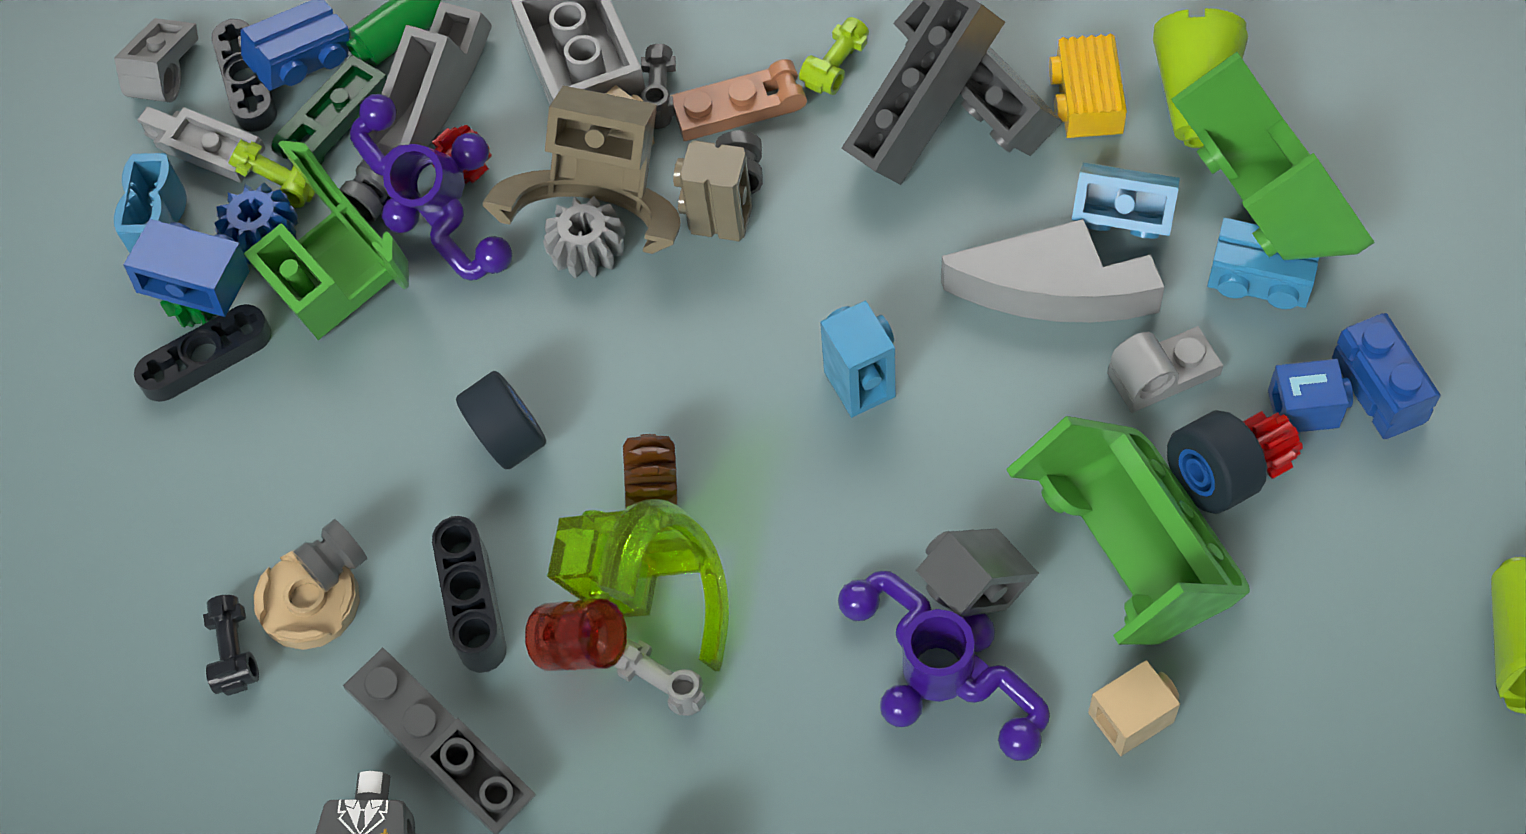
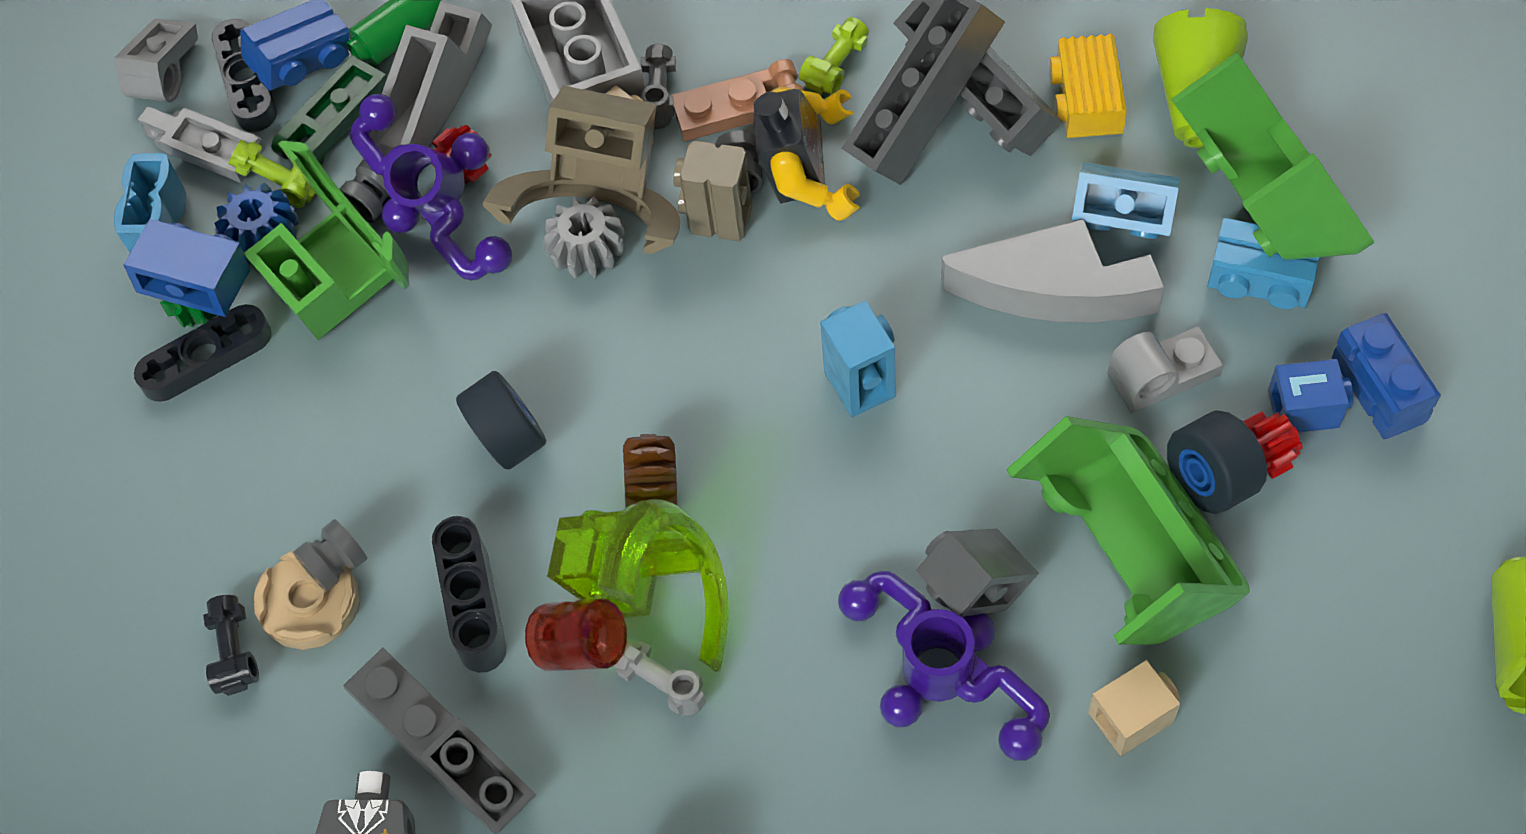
none -> torso [754,87,860,221]

